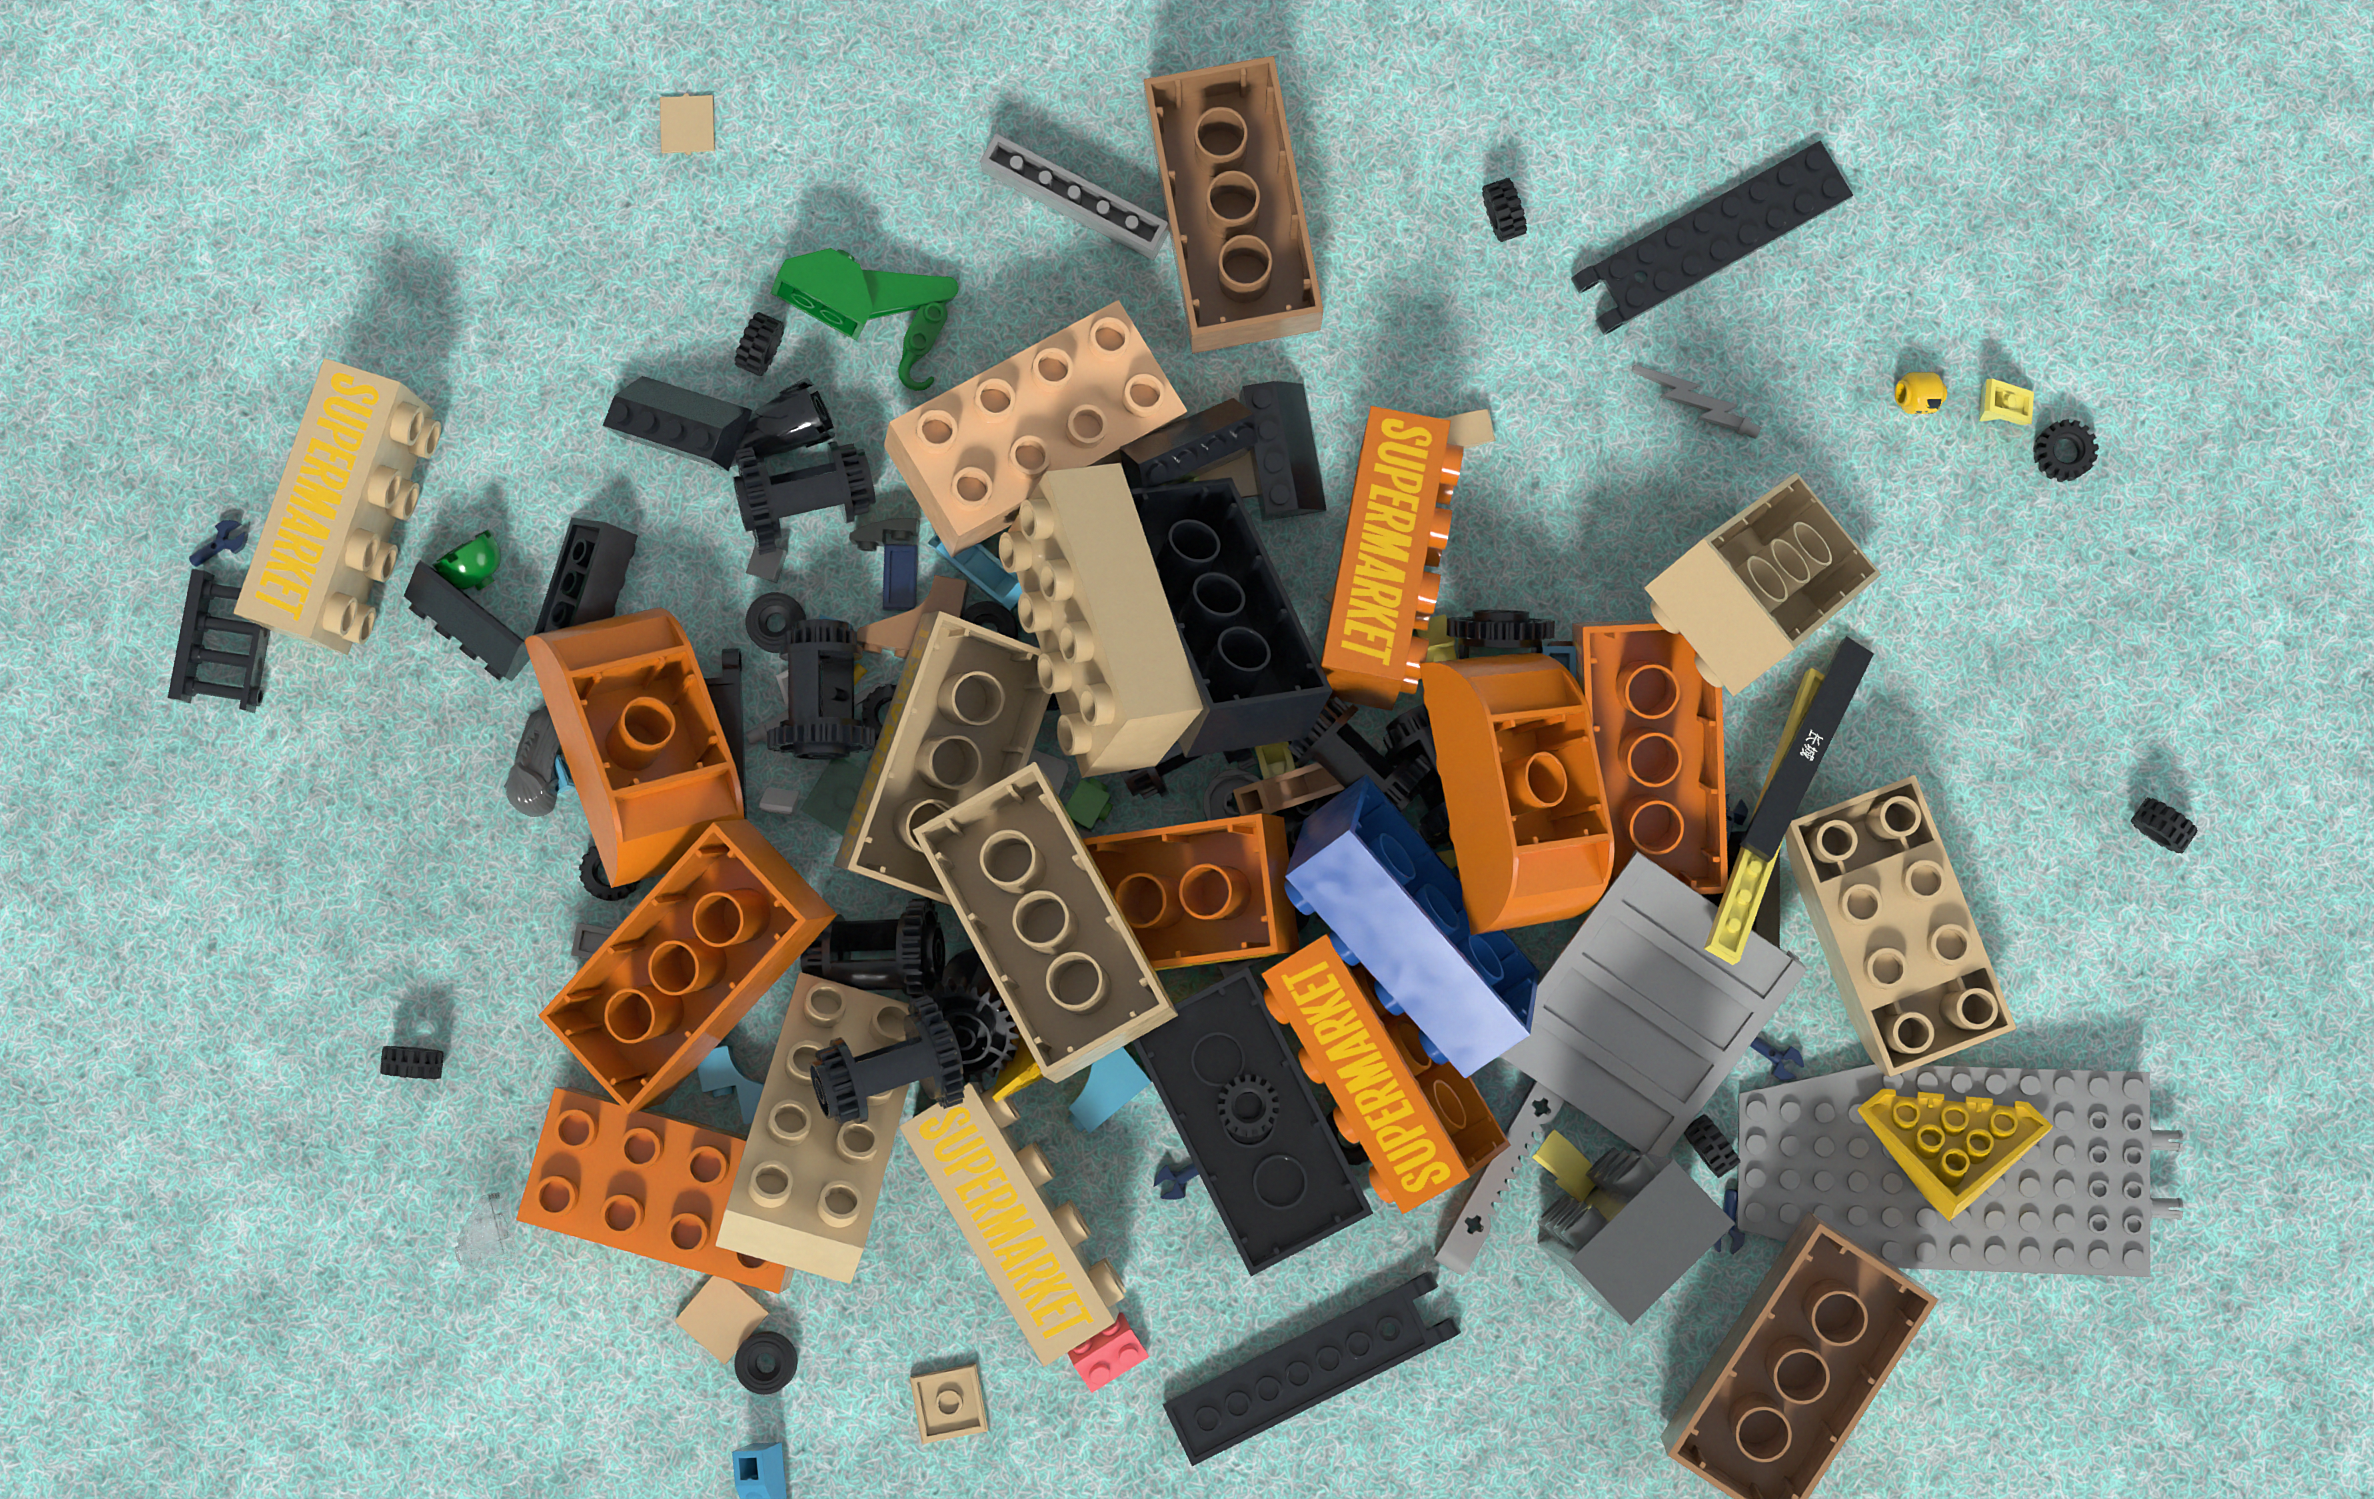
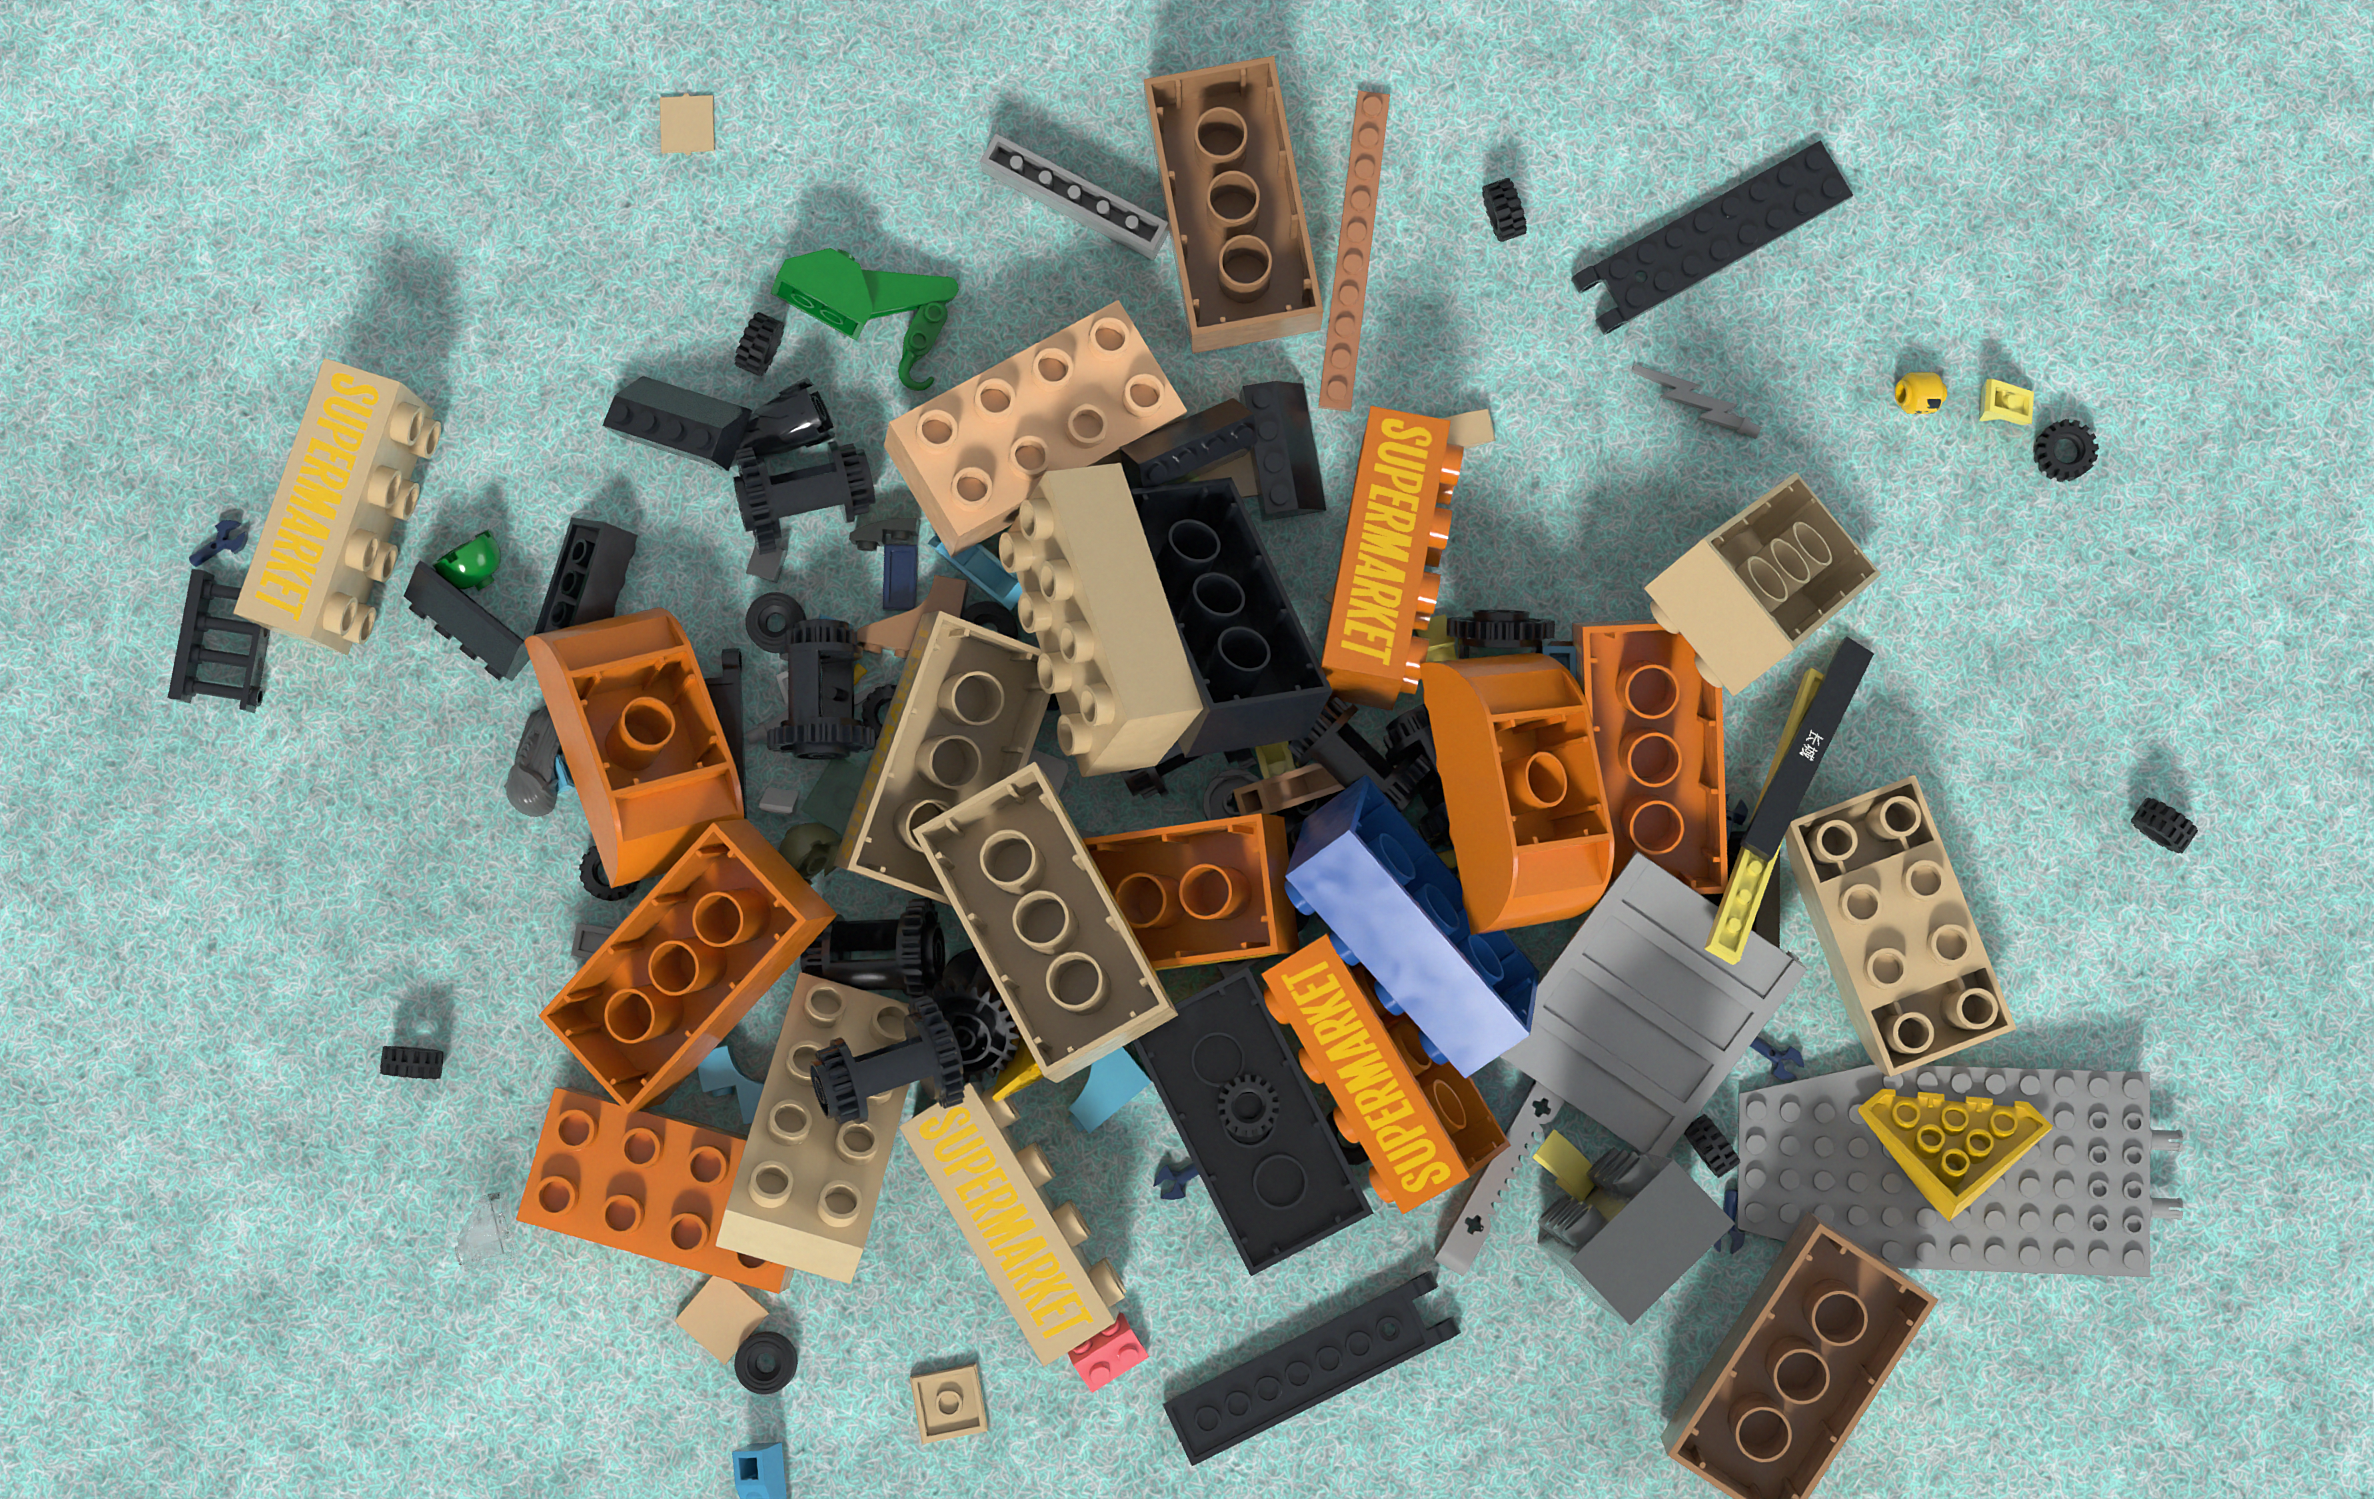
bright green brick [1065,777,1114,831] -> none
none -> olive cylinder [778,822,842,885]
none -> nougat plate [1318,90,1390,412]

